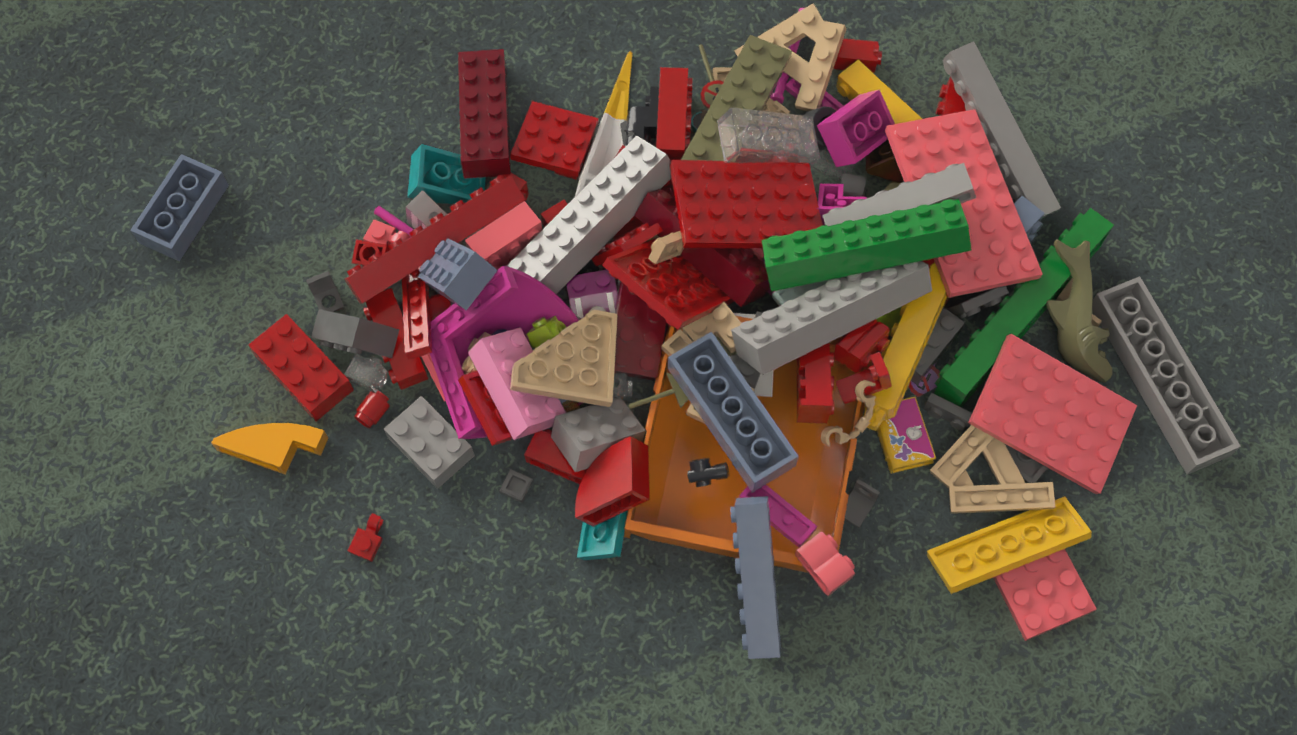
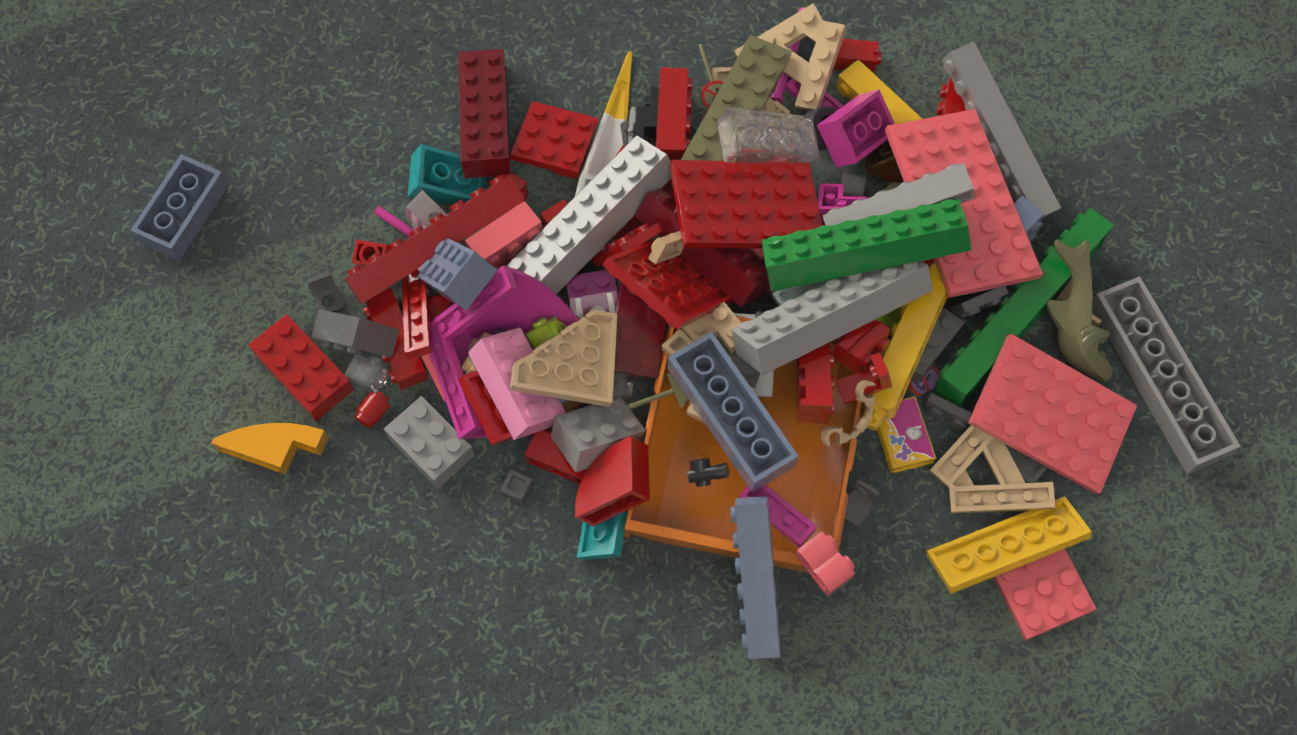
red plate [347,513,384,562] -> none
coral plate [363,220,411,245] -> none

